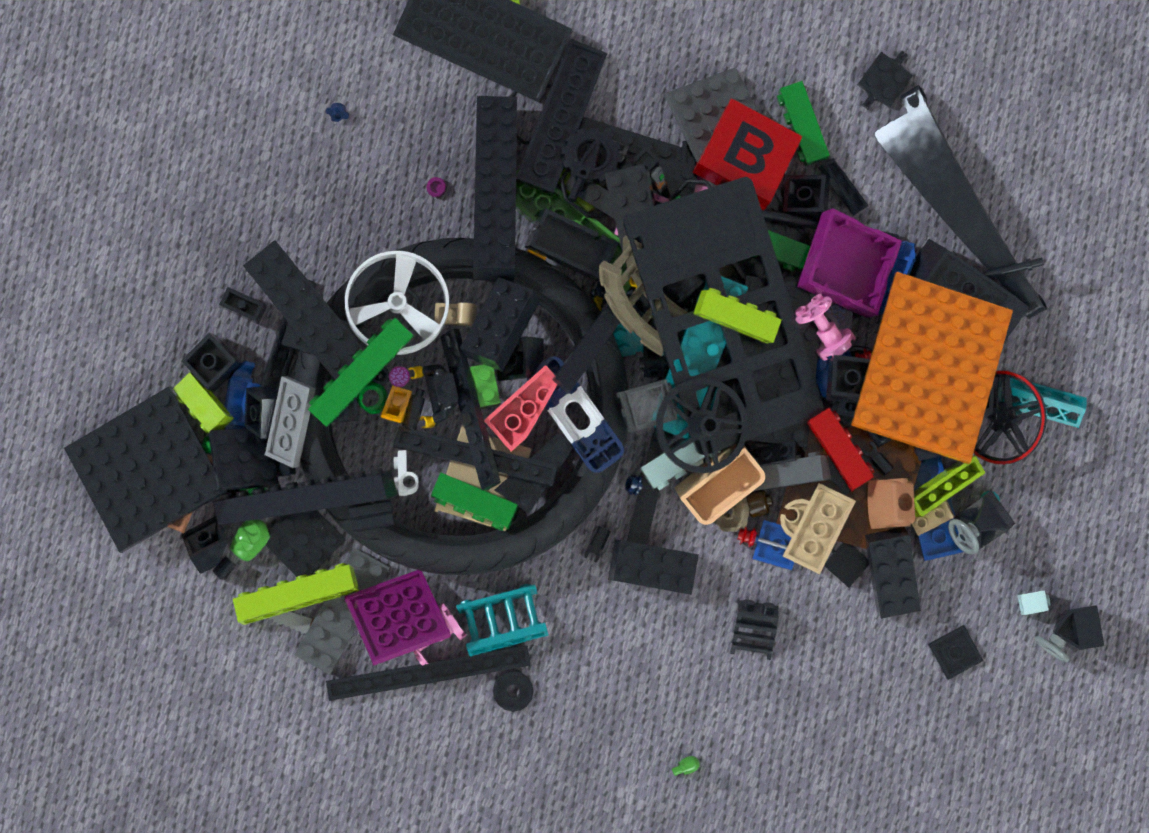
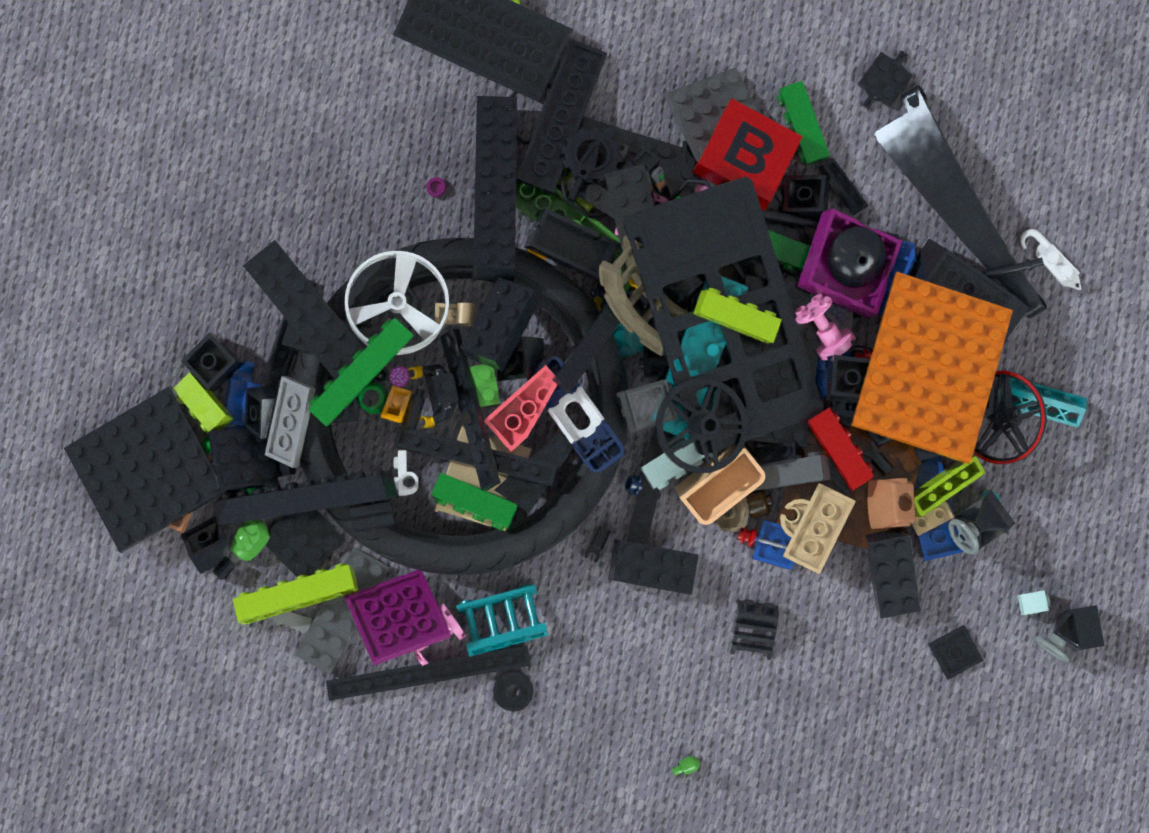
black brick [219,287,267,325] -> none
dark blue plate [325,103,349,122] -> none
black piece [824,543,869,588] -> none
none -> black dish [827,227,886,288]
none -> white plate [1020,229,1082,290]

